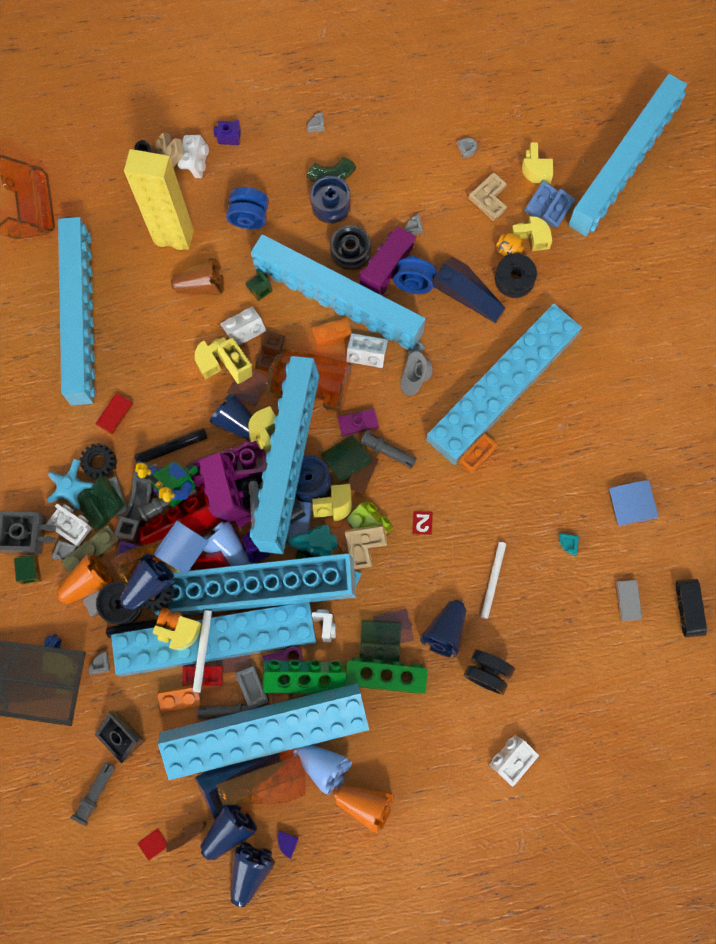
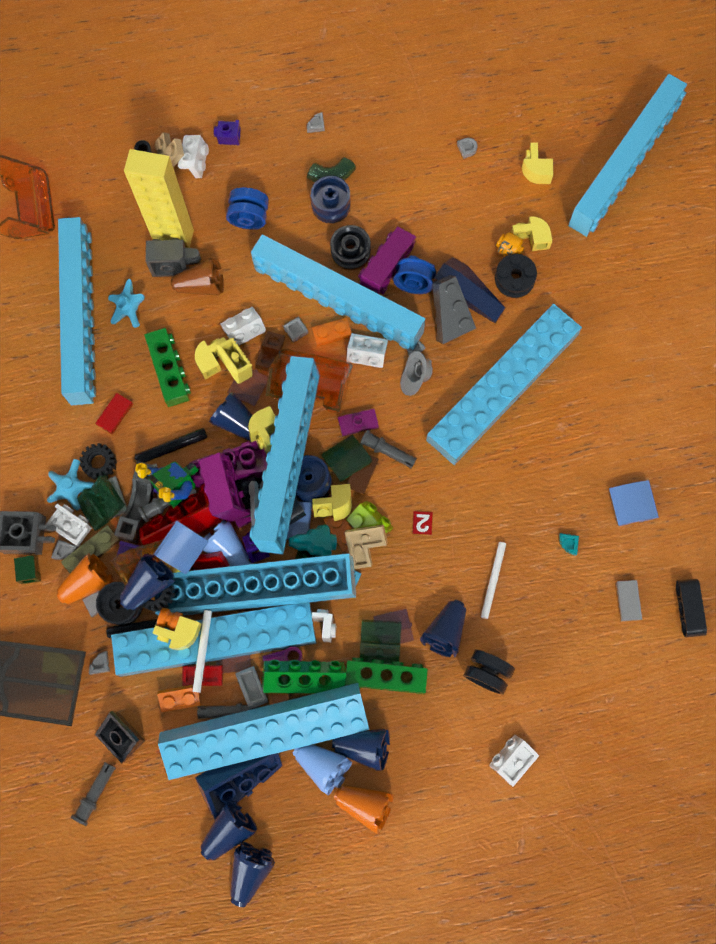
blue plate [44,634,62,652] -> none
red sticker [137,828,167,861] -> none
reddish brown slope [165,821,206,852] -> none
clear orange wedge [216,755,305,805] -> none
dark green panel [246,268,273,301] -> none
dark purple tile [278,831,299,859] -> none
light grey tile [405,214,423,235] -> none
orange plate [458,433,498,474] -> none
tan plate [468,173,507,222] -> none
medium blue slope [523,181,575,228] -> none
none -> medium azure animal [108,279,145,328]
none -> green brick [144,328,191,407]
none -> dark grey hinge [145,238,202,277]
none -> light grey tile [283,317,308,343]
none -> dark blue cone [332,729,390,771]
none -> dark grey wedge [433,275,476,344]

